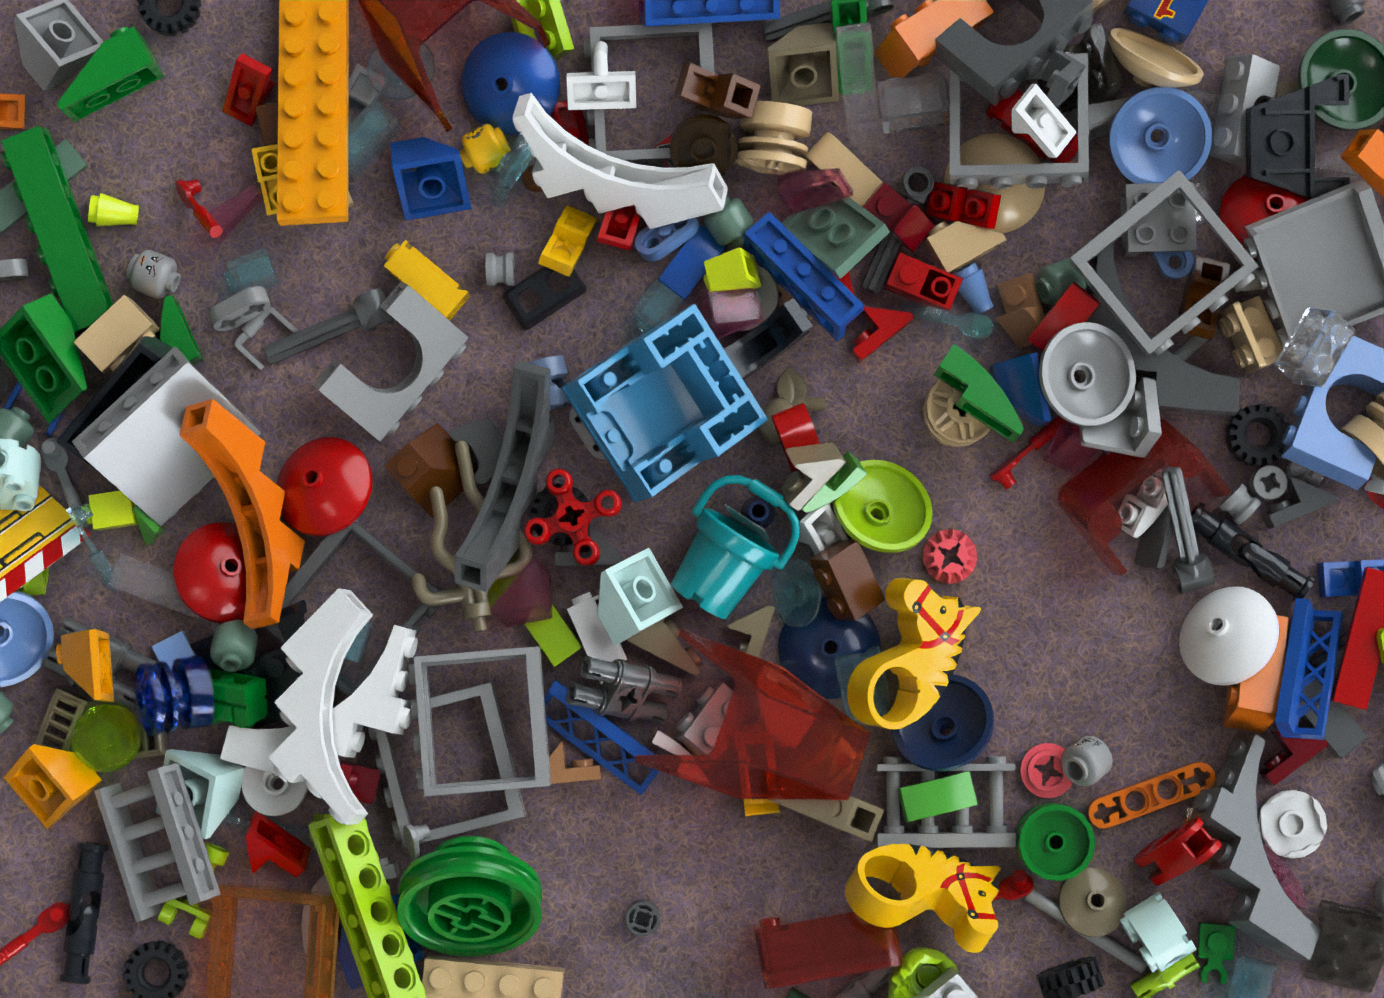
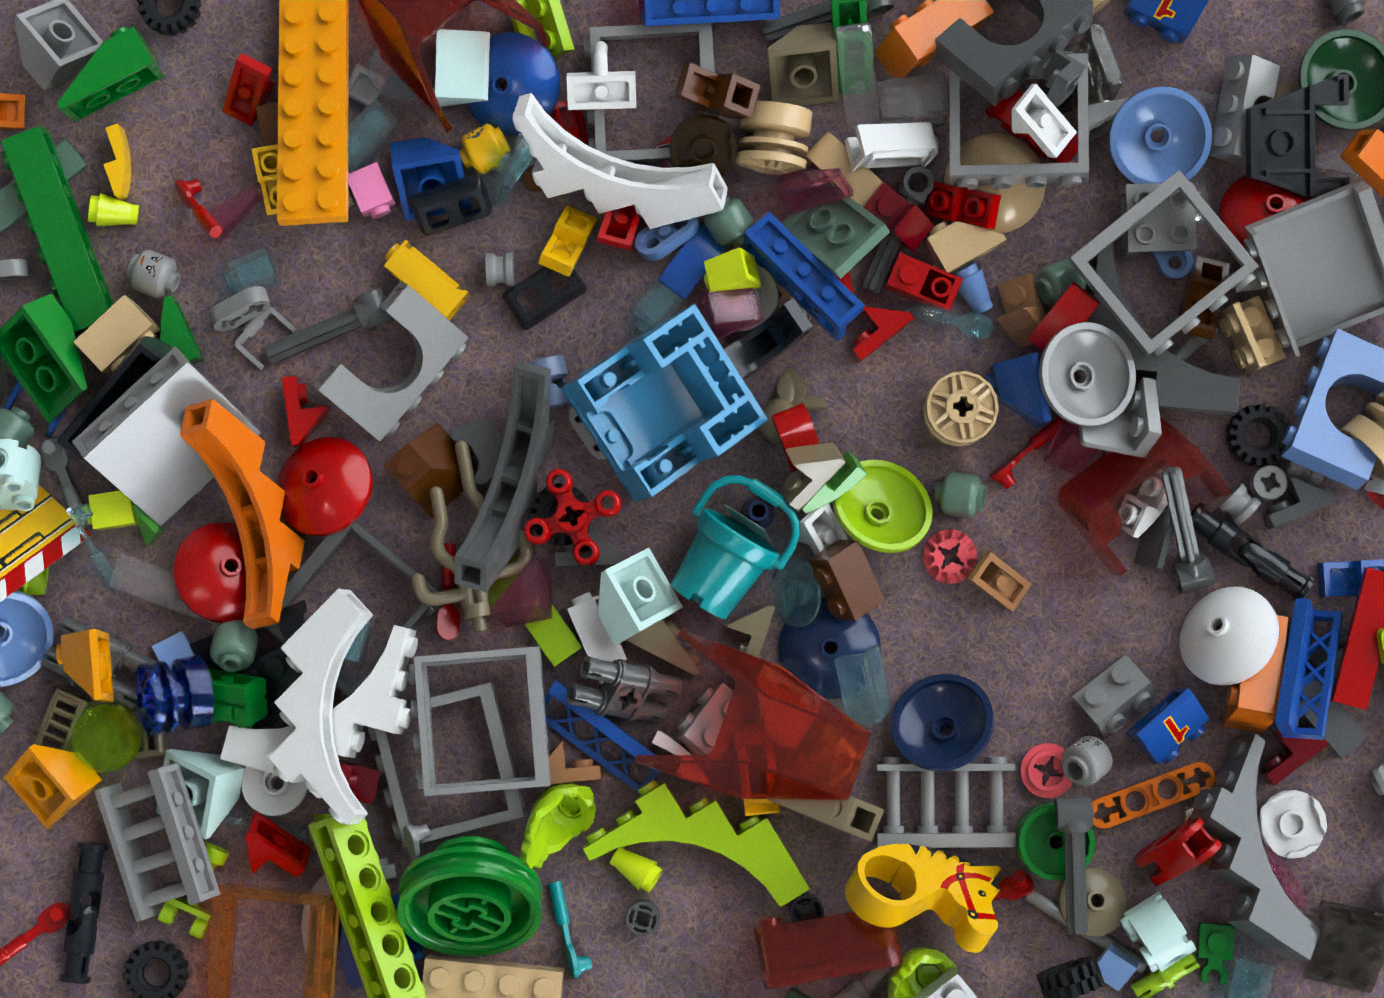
yellow animal [847,578,981,729] -> none
bright green slope [897,771,978,822] -> none
green slope [933,344,1024,443] -> none
tan dish [1108,28,1204,88] -> none
clear brick [1274,308,1356,387] -> none
none -> yellow slope [103,123,131,201]
none -> red slope [282,376,331,448]
none -> bright pink brick [348,162,396,219]
none -> black piece [408,173,492,236]
none -> light aqua slope [434,29,490,107]
none -> red piece [435,543,460,640]
none -> lime hair [519,783,596,869]
none -> teal piece [548,881,592,979]
none -> lime arch [583,779,810,907]
none -> neon yellow cone [610,847,663,893]
none -> black wheel [789,893,824,930]
none -> white window [845,122,939,171]
none -> sand green head [935,472,987,519]
none -> medium nougat slope [968,550,1032,612]
none -> dark grey axle [1054,797,1093,935]
none -> light grey bracket [1072,654,1157,737]
none -> light blue tile [1097,943,1139,991]
none -> blue slope [1126,687,1210,765]

